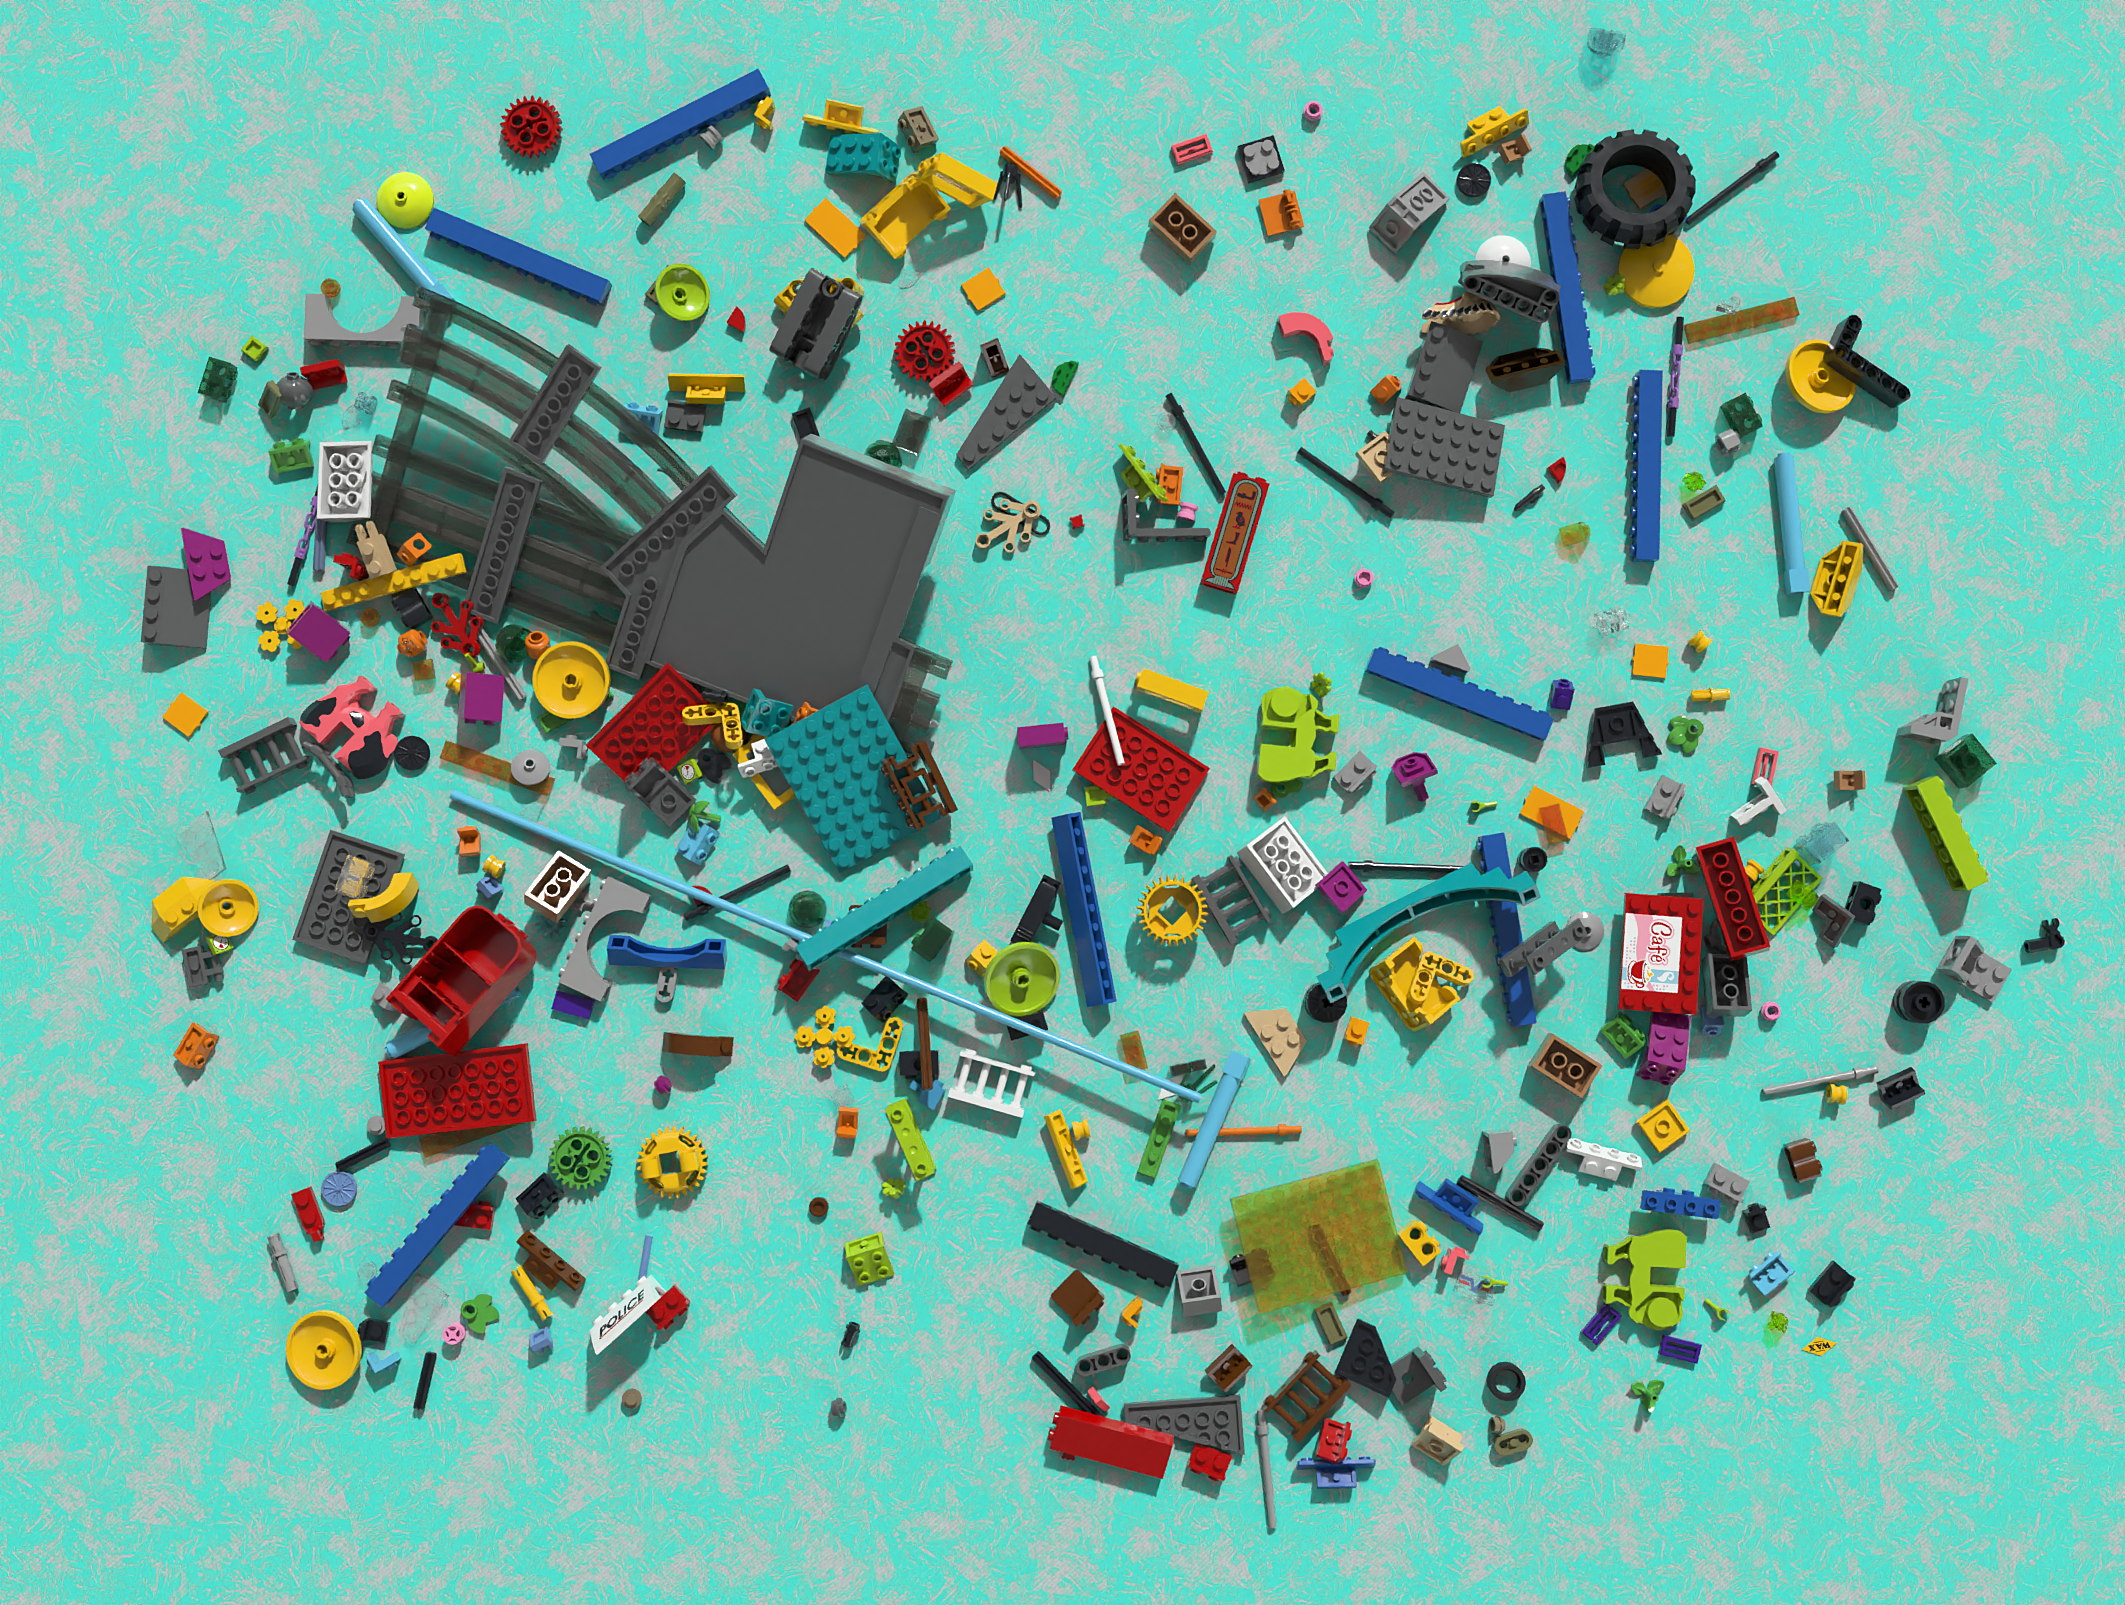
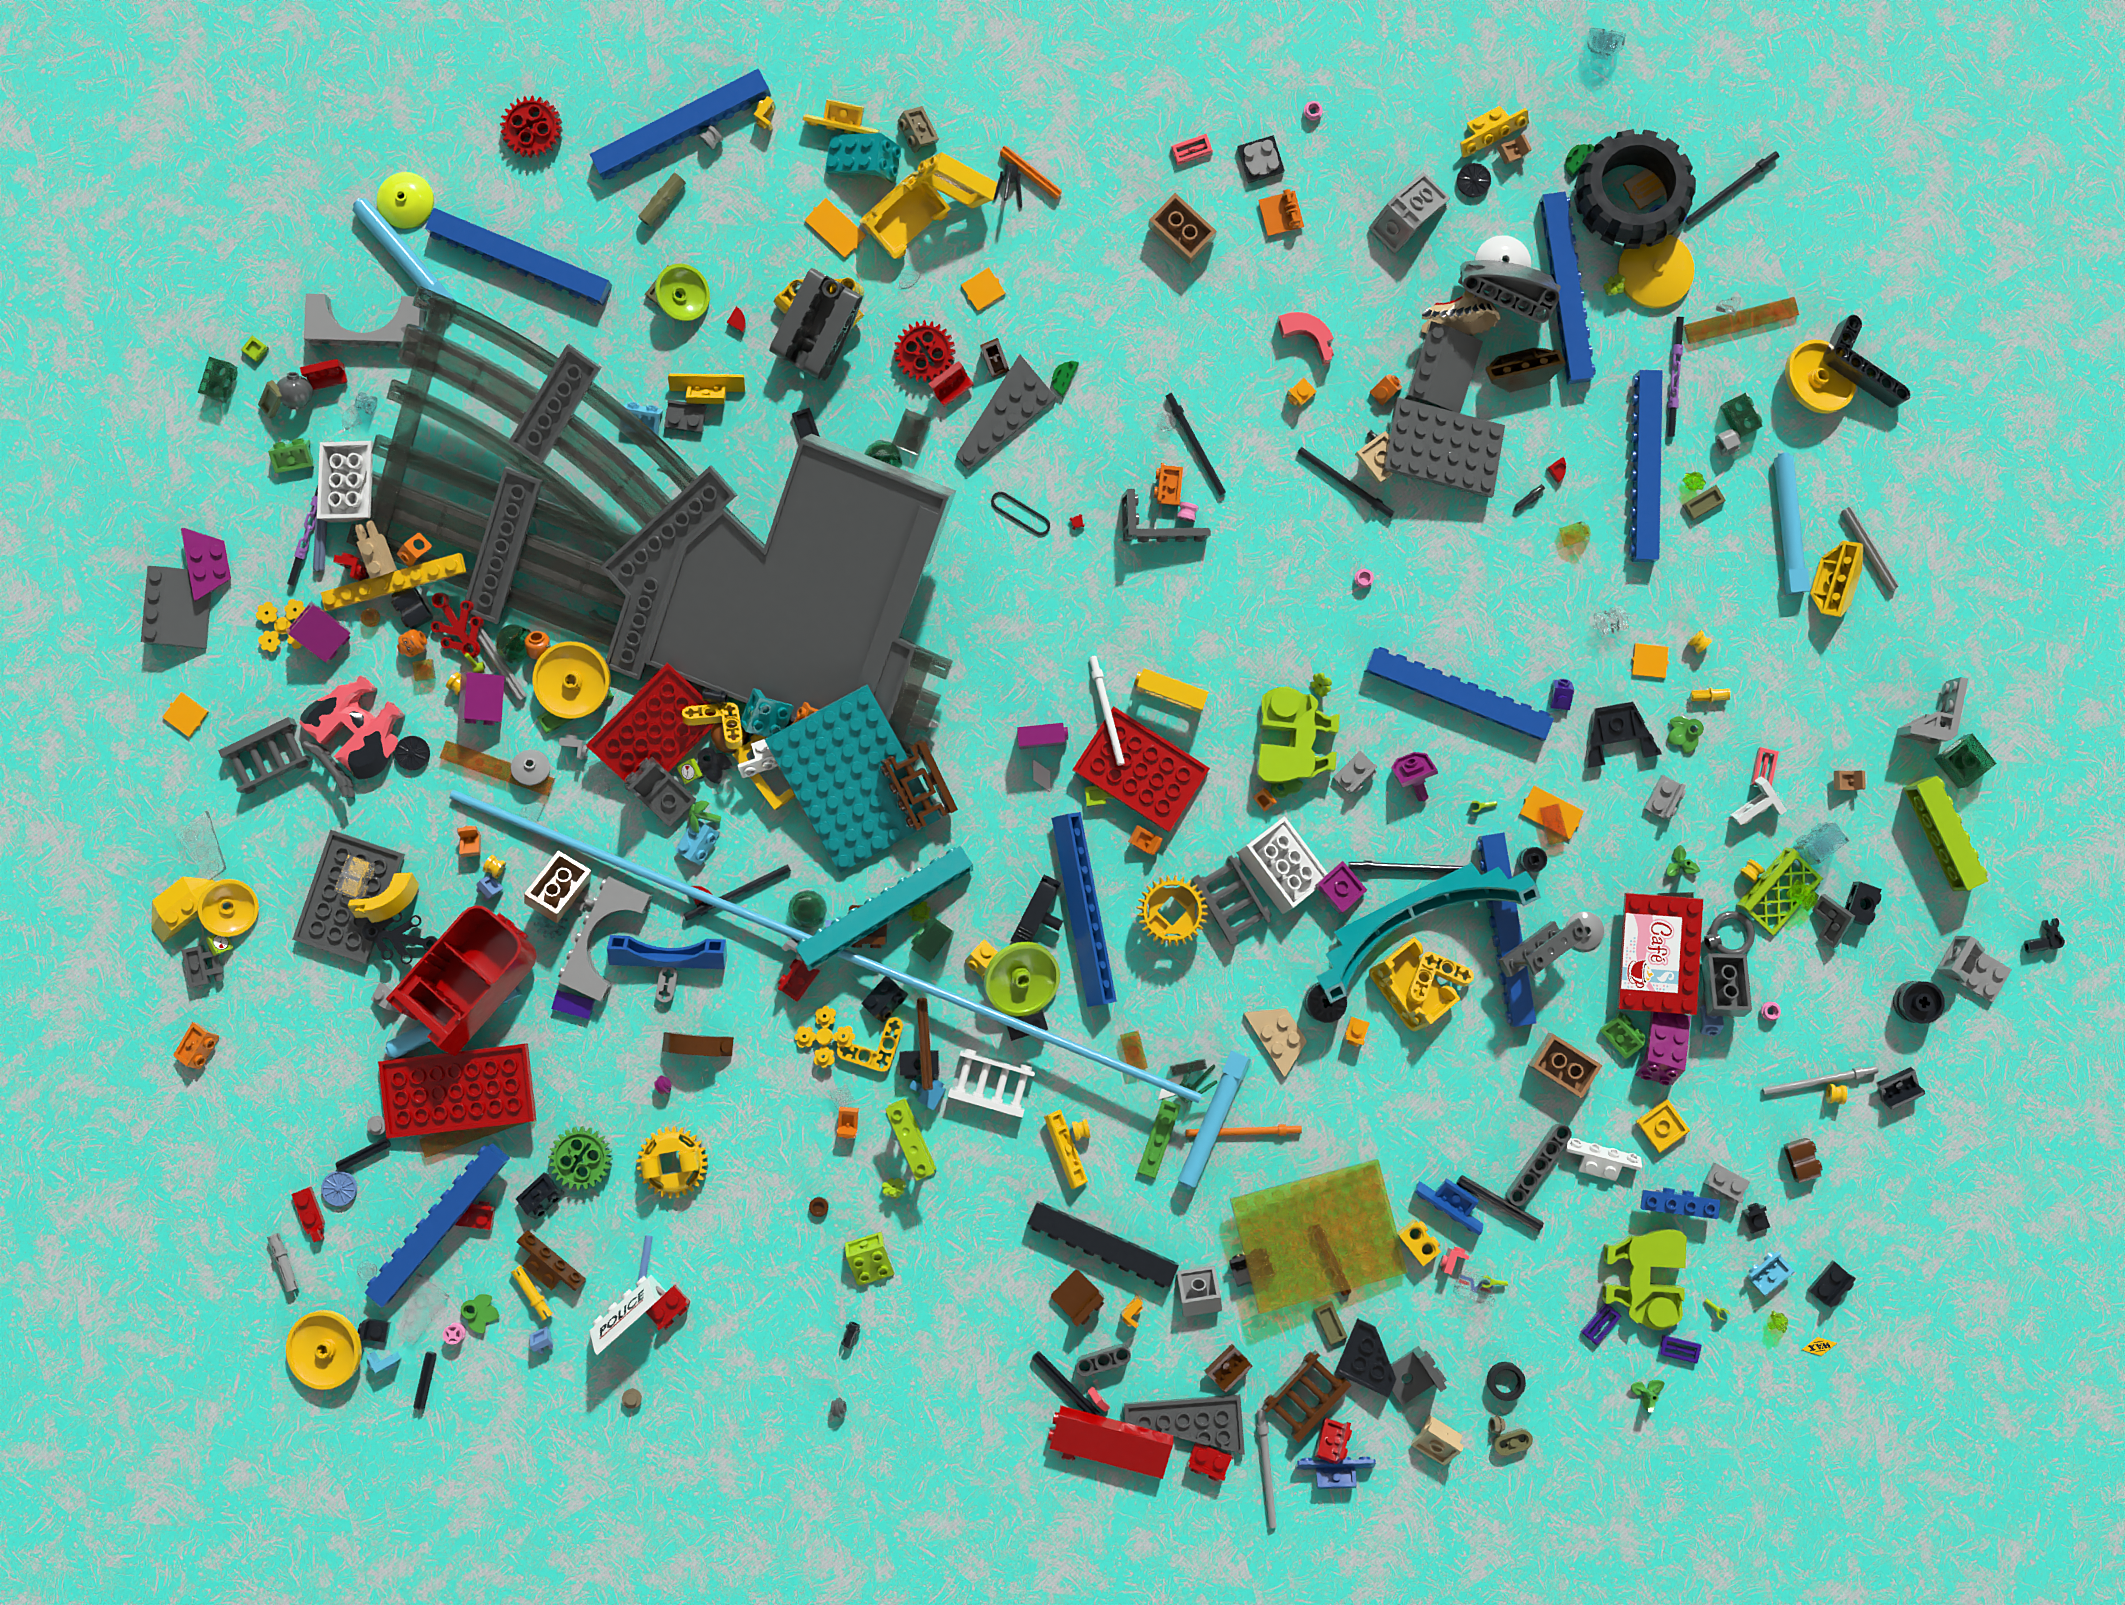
clear orange plate [321,278,341,298] -> none
tan plant [975,498,1041,553] -> none
lime bracket [1118,443,1169,503] -> none
brick [1199,472,1270,595] -> none
light grey slope [1430,644,1470,674] -> none
light grey slope [1482,1129,1517,1173] -> none
red brick [1695,837,1771,961] -> none

